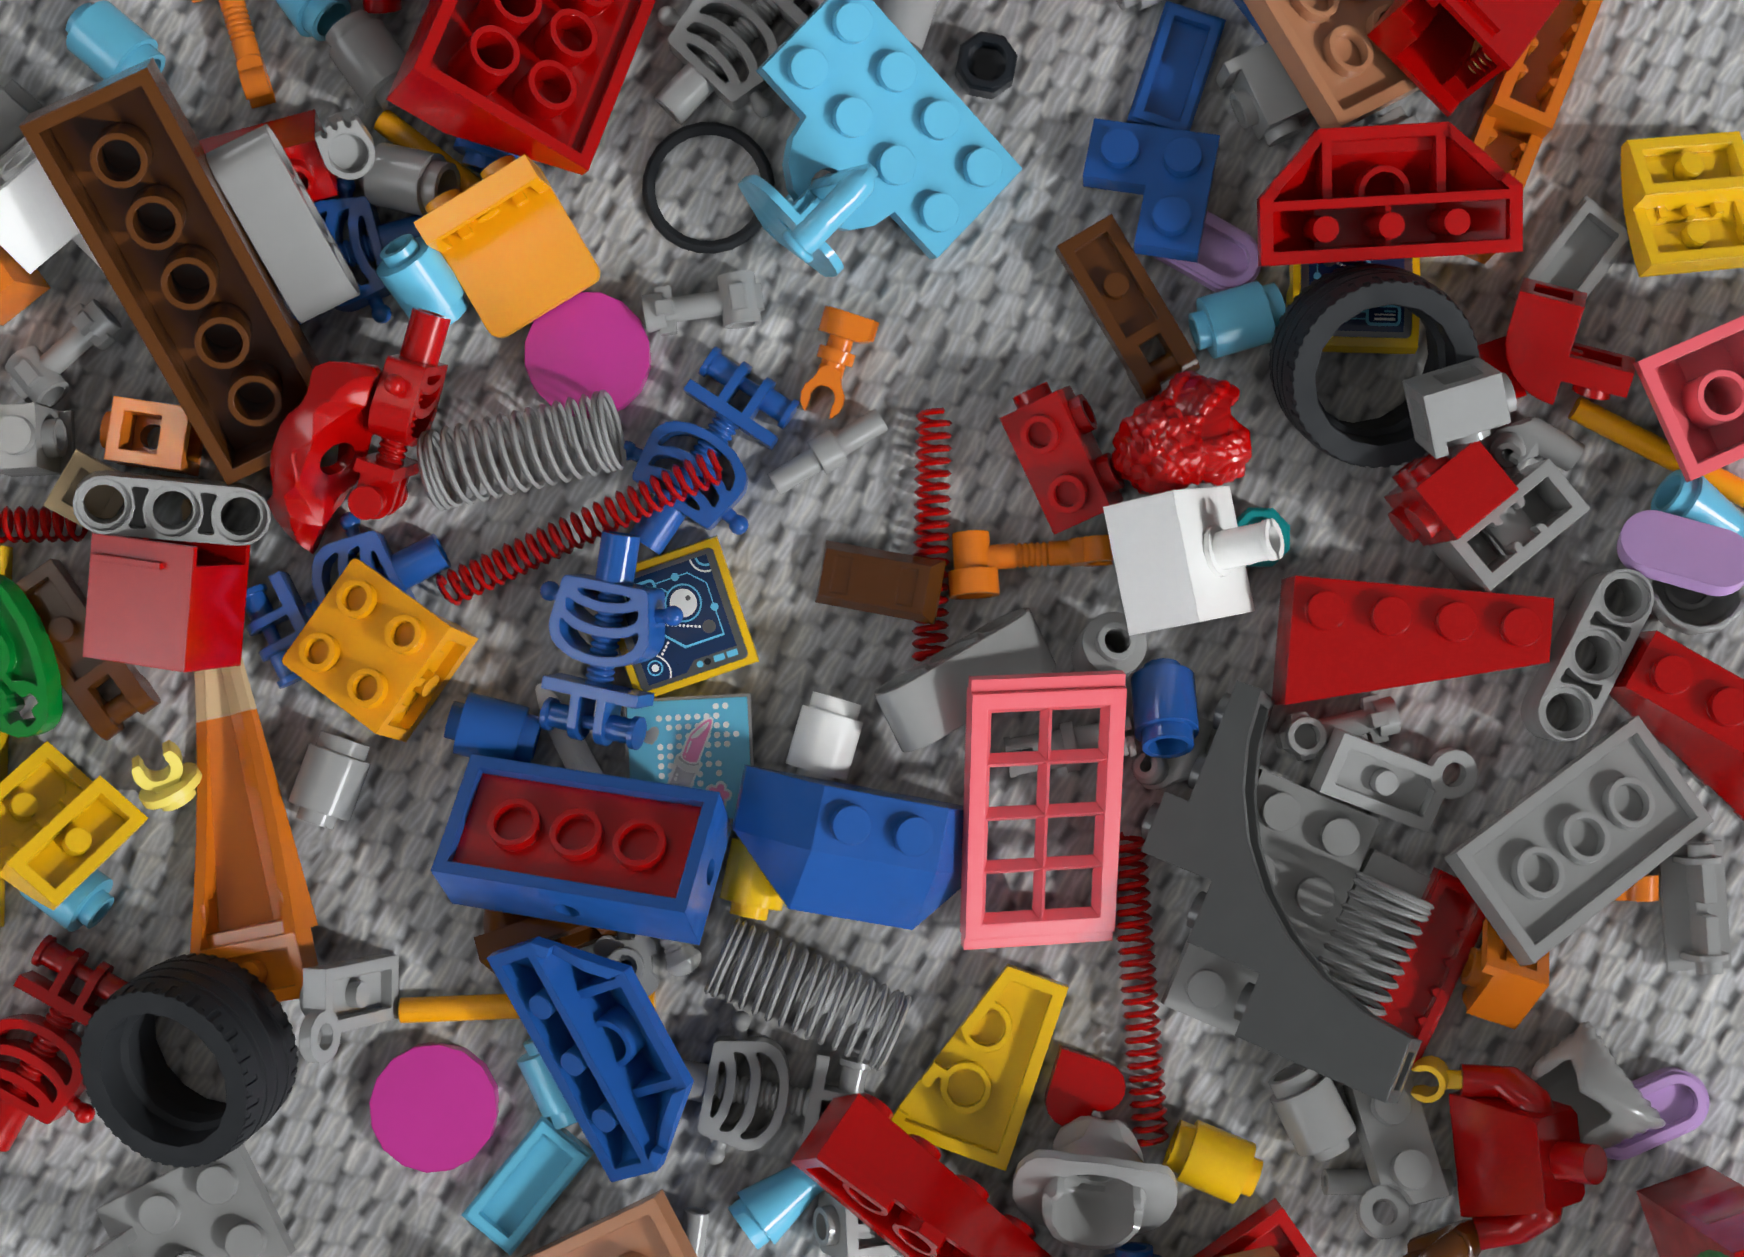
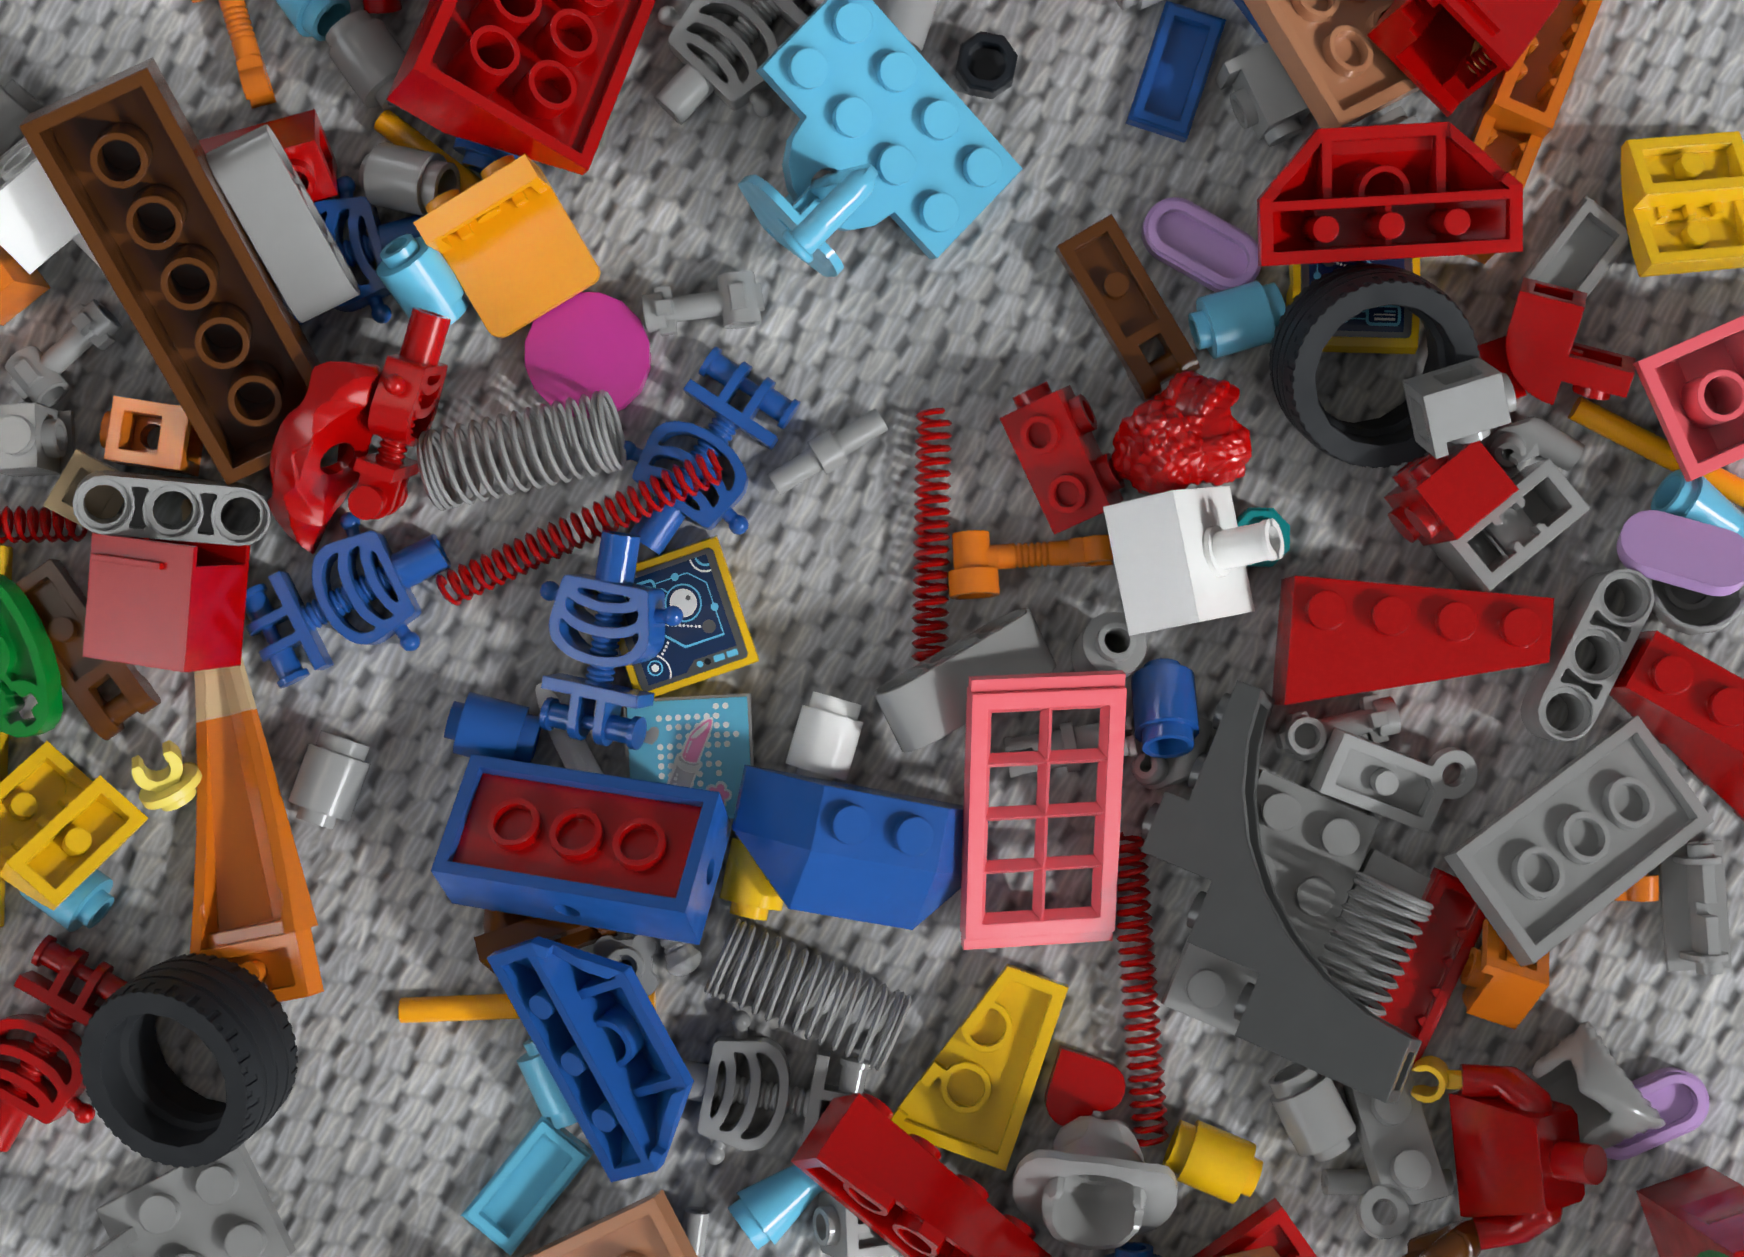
medium azure brick [66,0,166,79] -> none
light orange bracket [282,559,478,742] -> none
light grey hinge [299,954,399,1064] -> none
light grey piece [315,107,375,180] -> none
dark pink tile [369,1042,499,1173] -> none
black tyre [642,122,775,254] -> none
orange piece [800,306,880,419] -> none
reddish brown tile [815,540,946,624] -> none
blue plate [1083,118,1220,263] -> none

